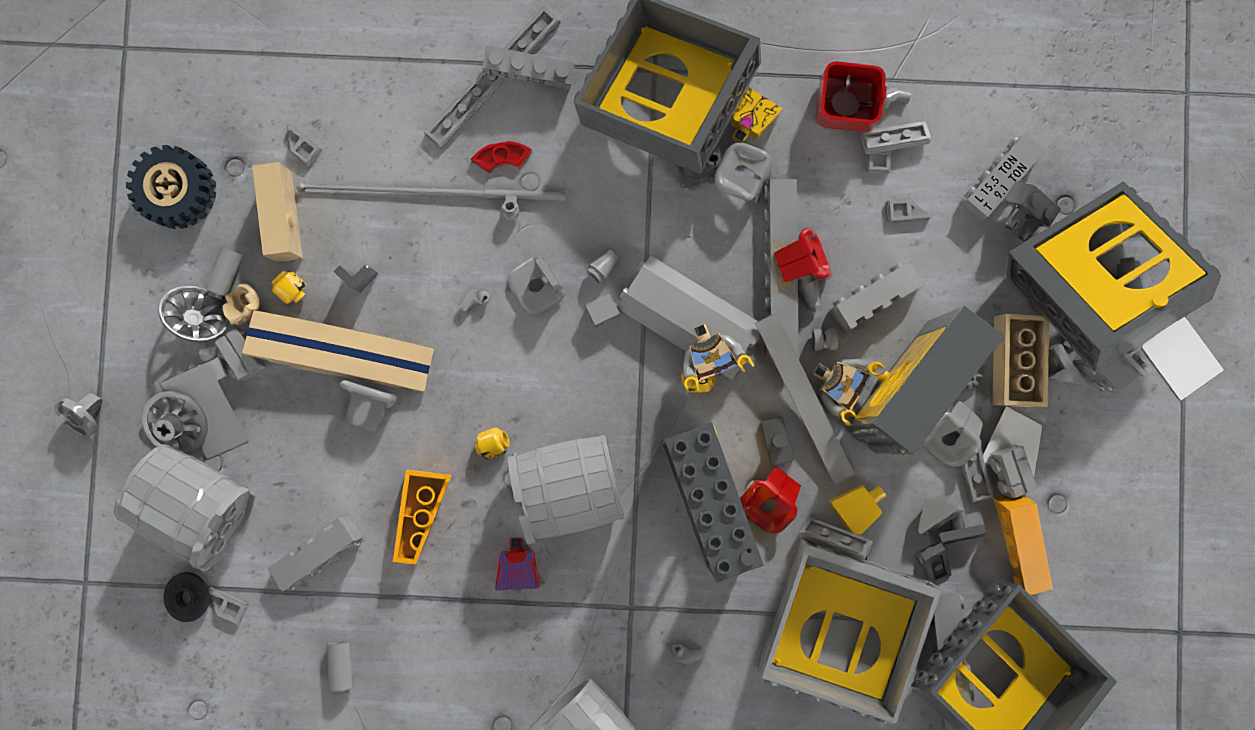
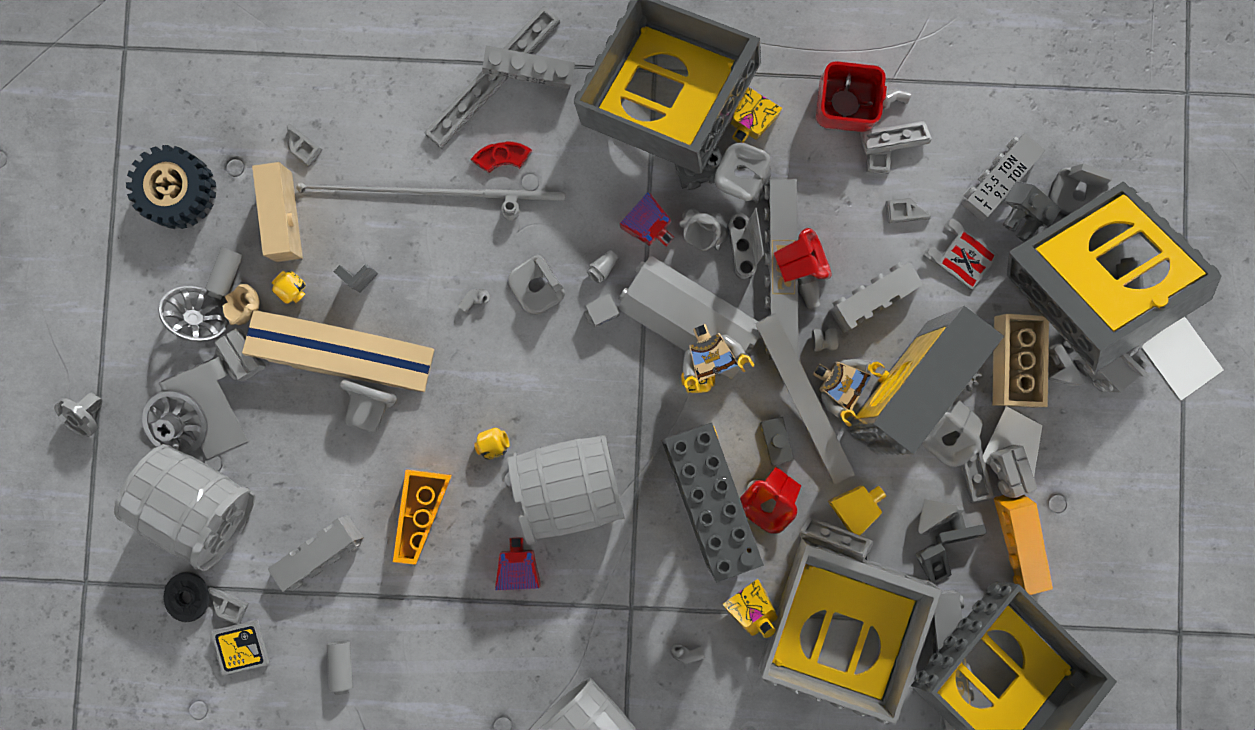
none -> tile [211,620,270,675]
none -> torso [620,192,675,247]
none -> light grey hair [679,209,728,251]
none -> yellow torso [723,579,778,638]
none -> light grey piece [728,208,764,280]
none -> flag [924,219,998,290]
none -> light grey piece [1050,163,1114,216]

